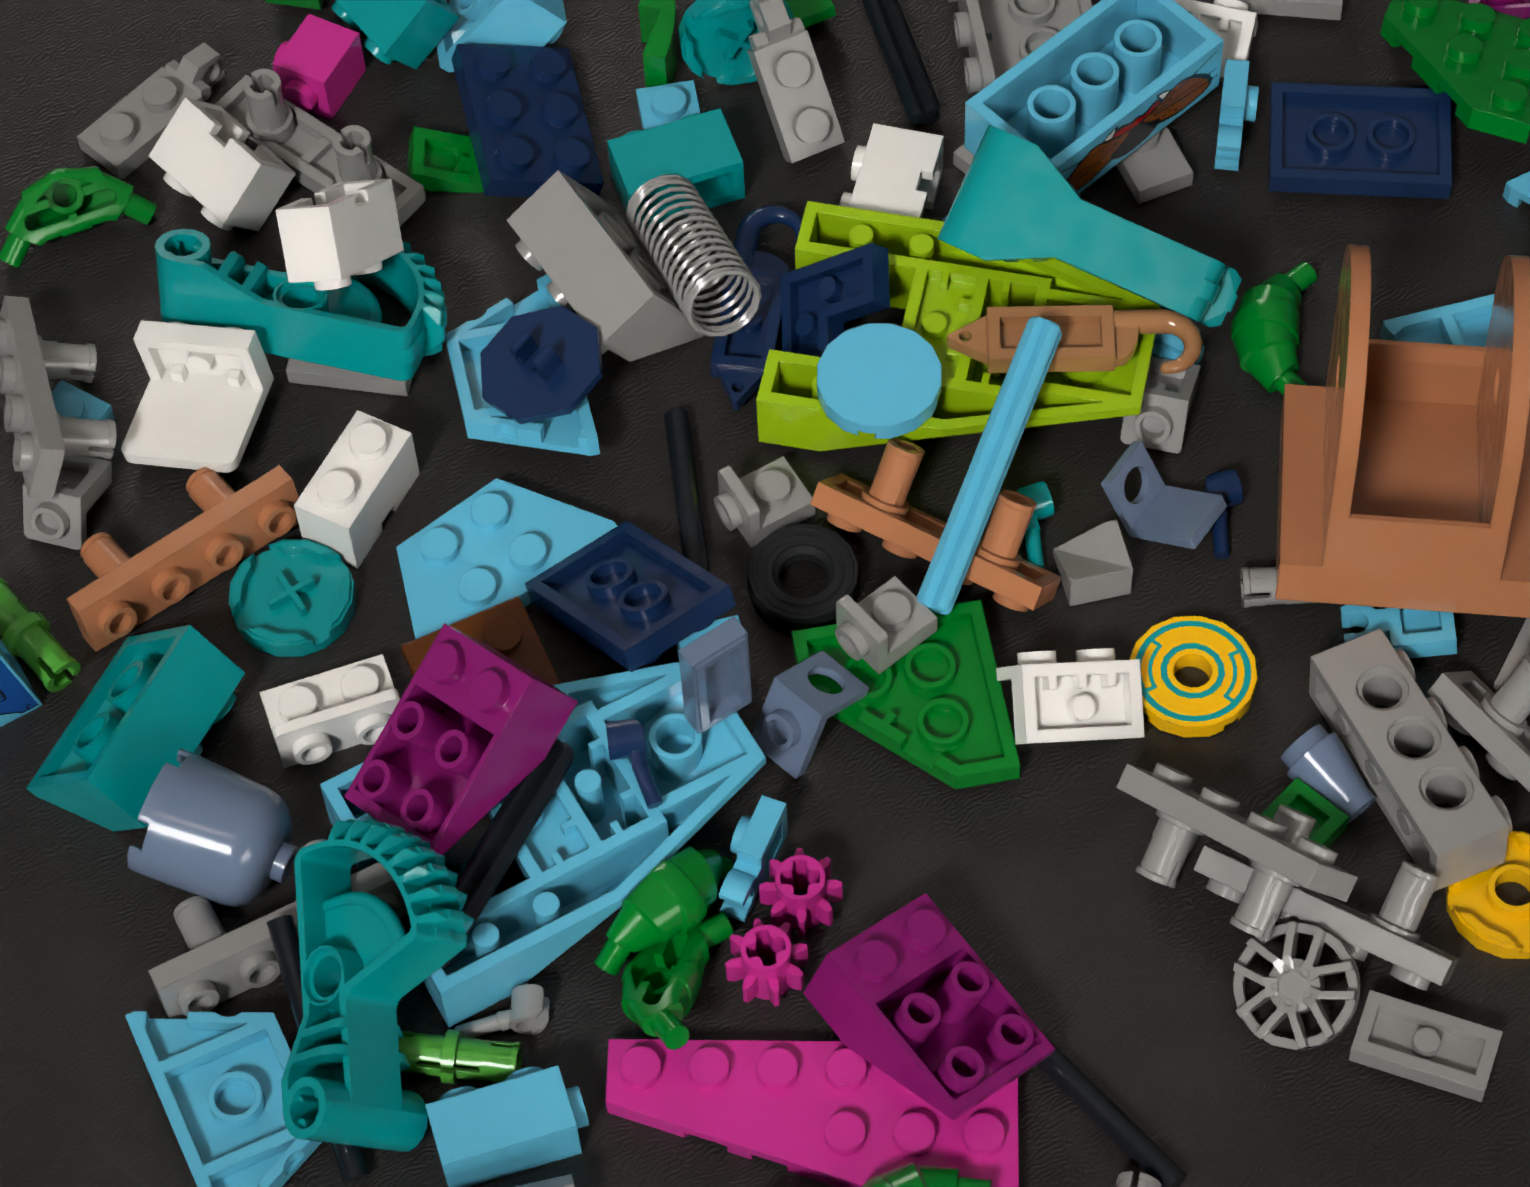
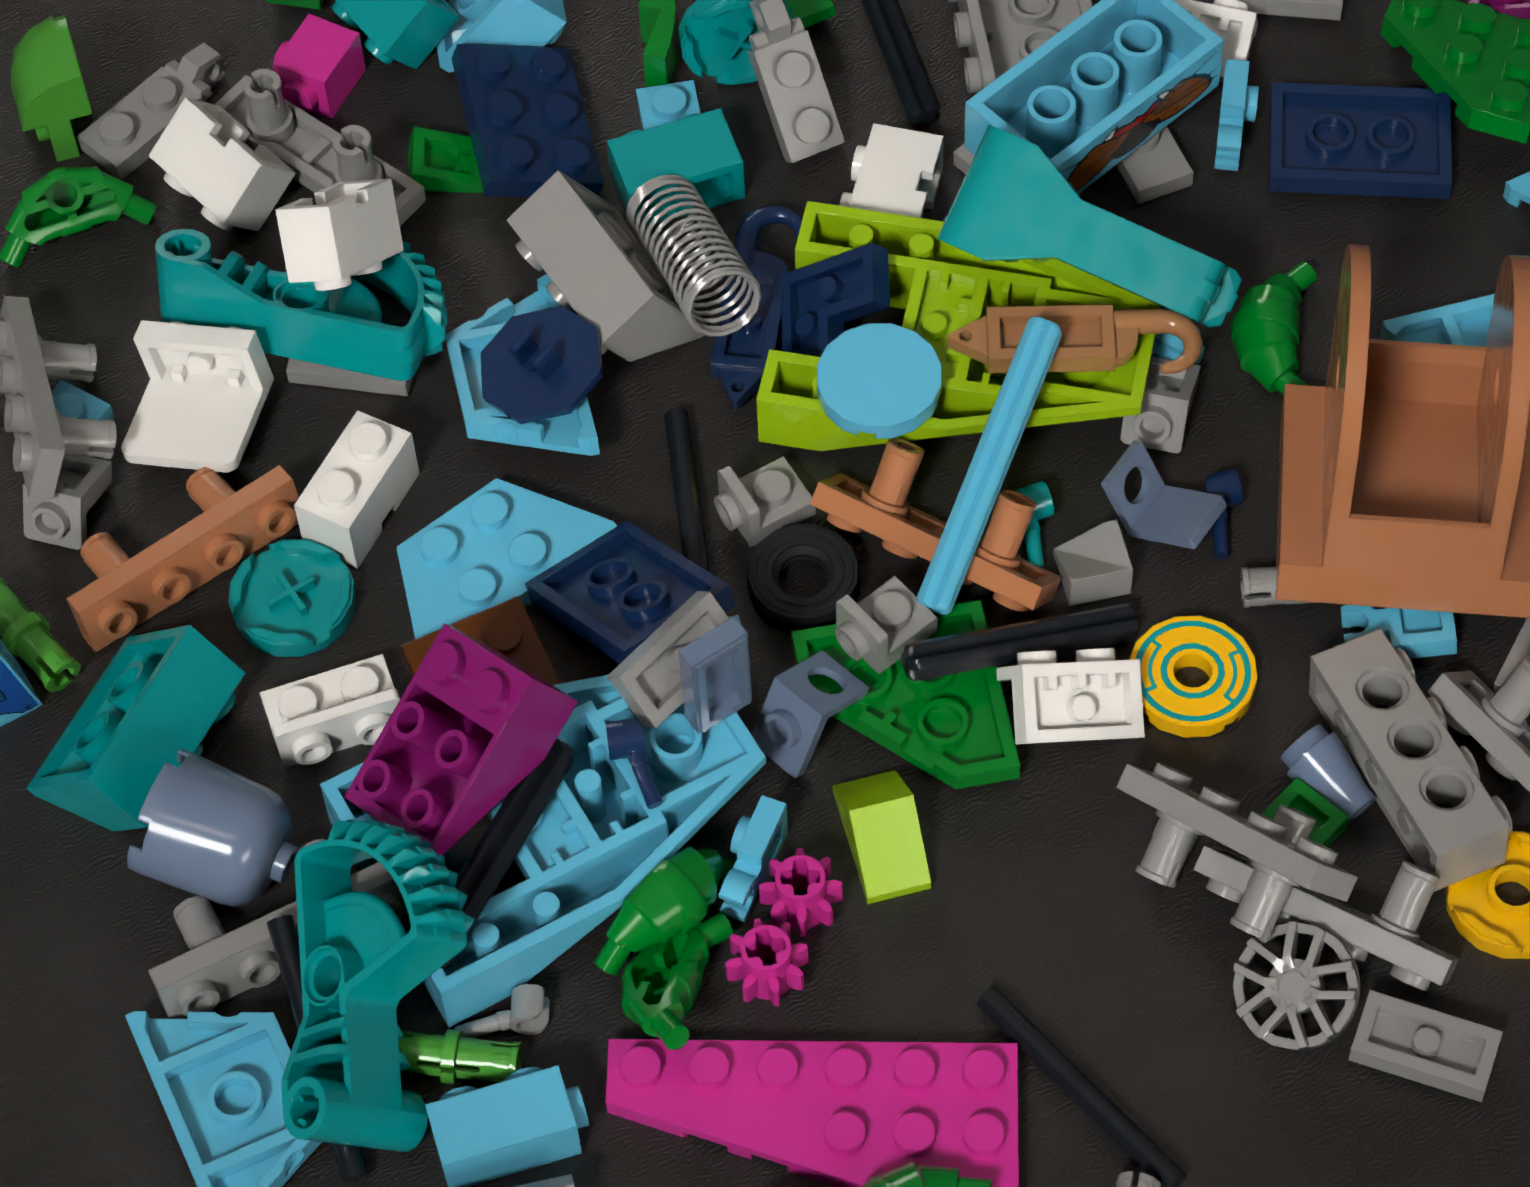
magenta slope [803,893,1055,1120] -> none
none -> bright green brick [11,15,92,162]
none -> light grey plate [607,591,729,728]
none -> lime slope [833,770,931,905]
none -> black axle [901,604,1140,681]

